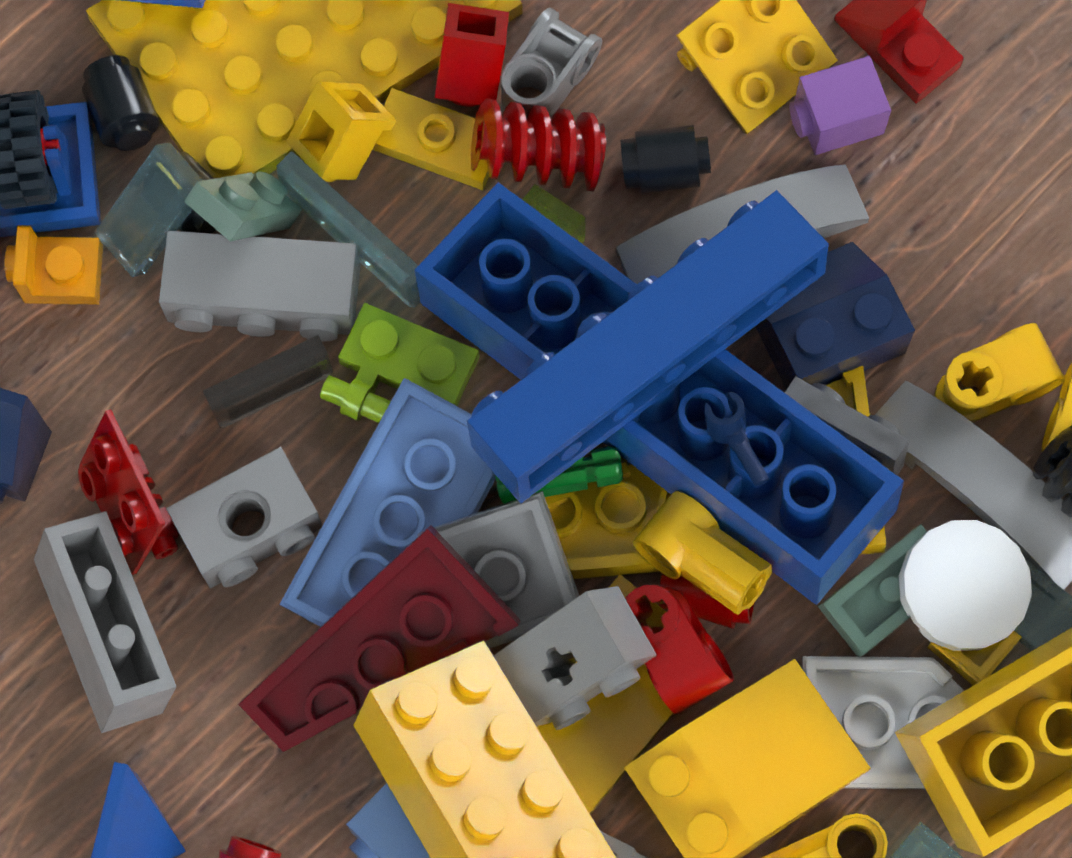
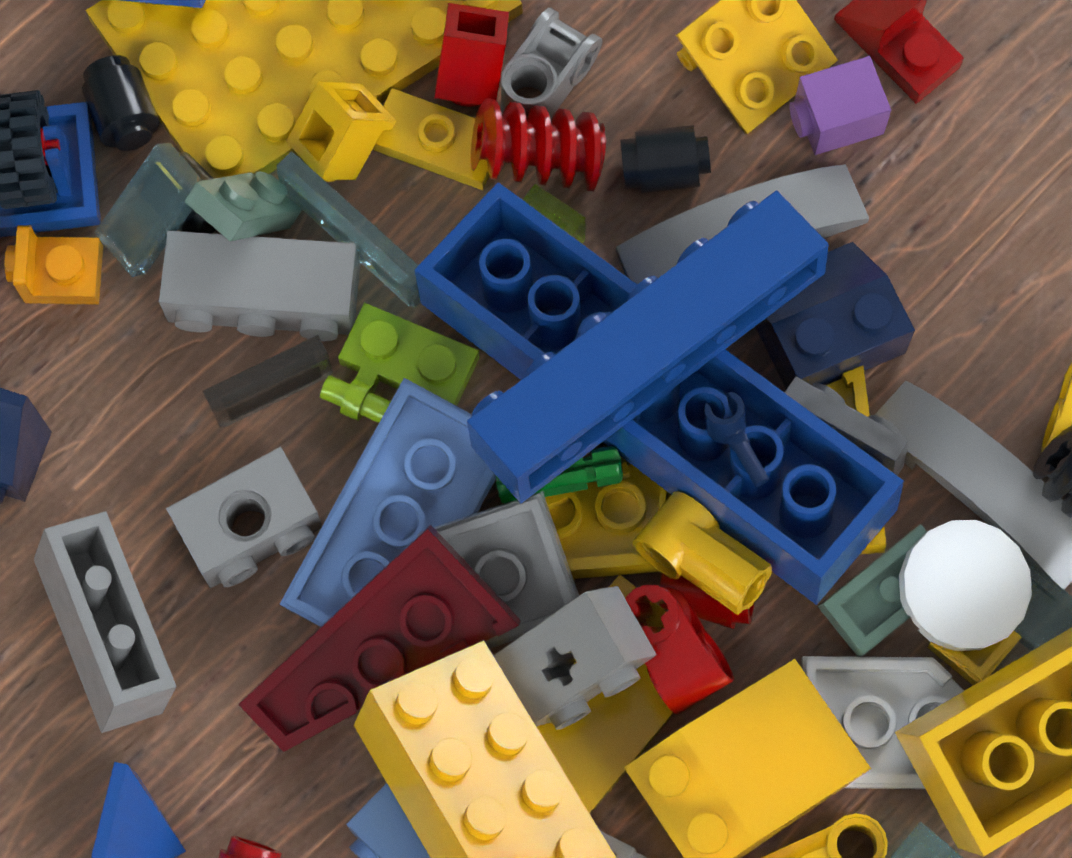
red hinge [78,409,179,575] -> none
yellow piece [934,323,1065,423] -> none

